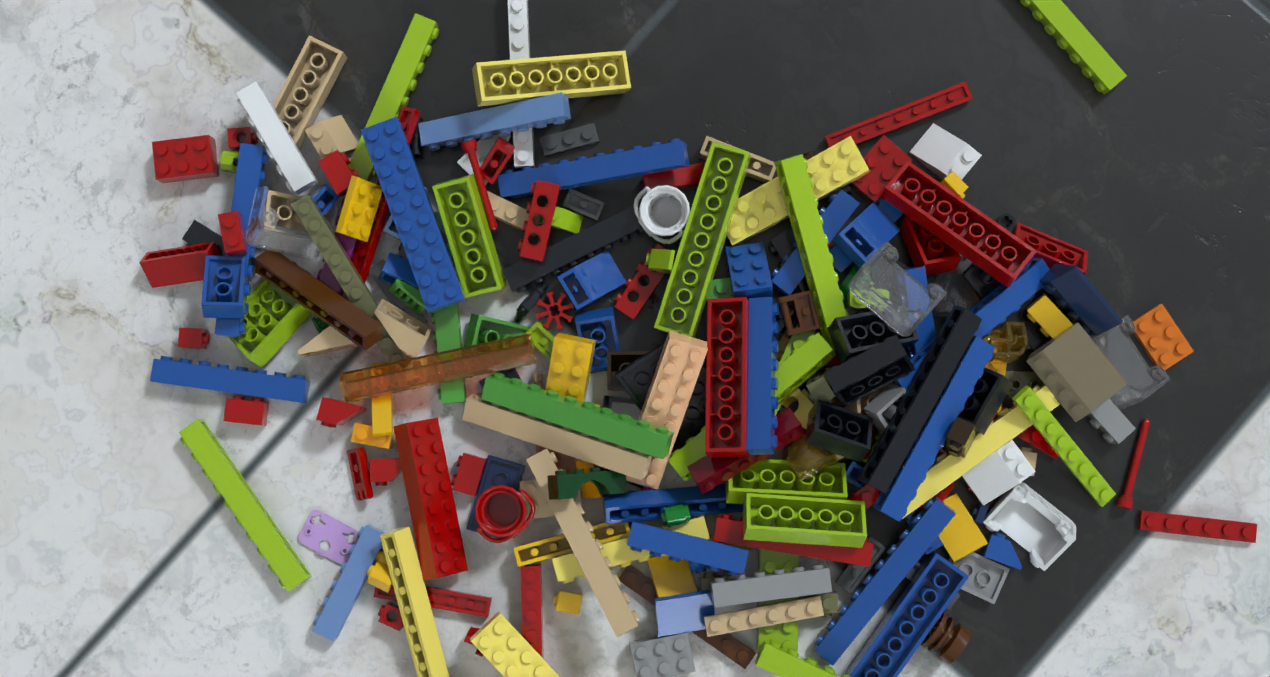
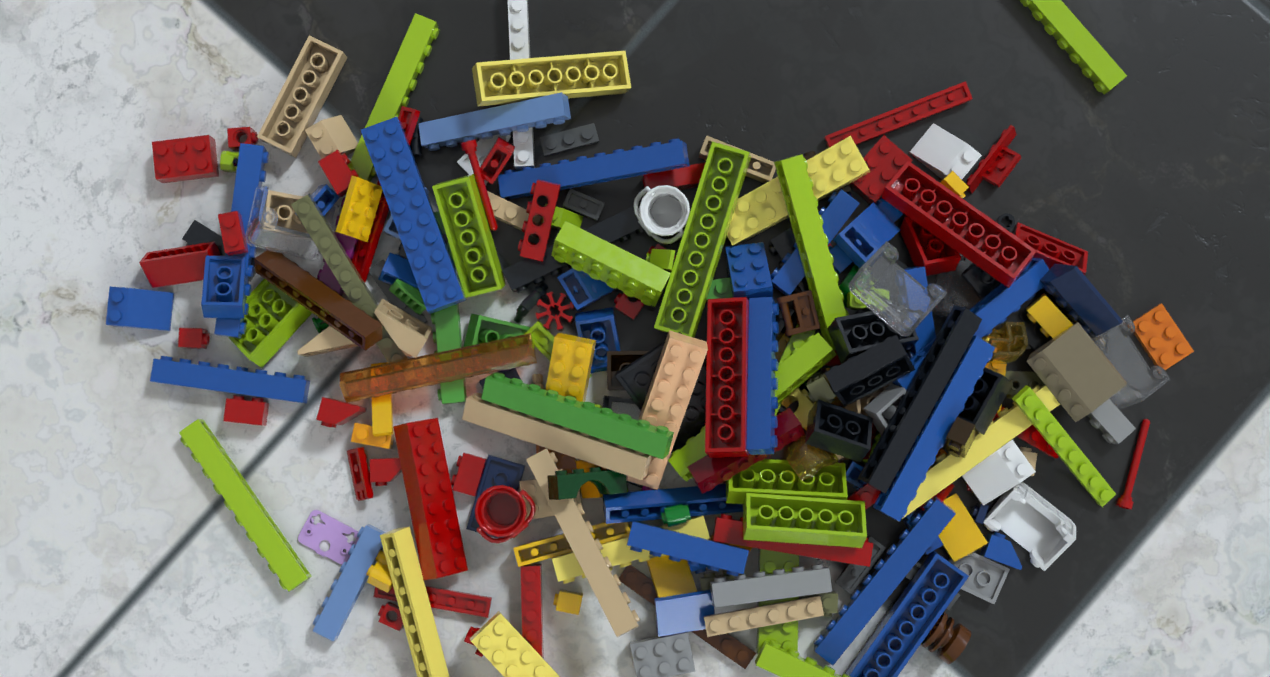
white brick [236,81,318,195] -> none
red plate [1138,510,1257,543] -> none
none -> blue slope [106,286,174,331]
none -> lime brick [551,221,671,307]
none -> red bracket [966,125,1021,194]

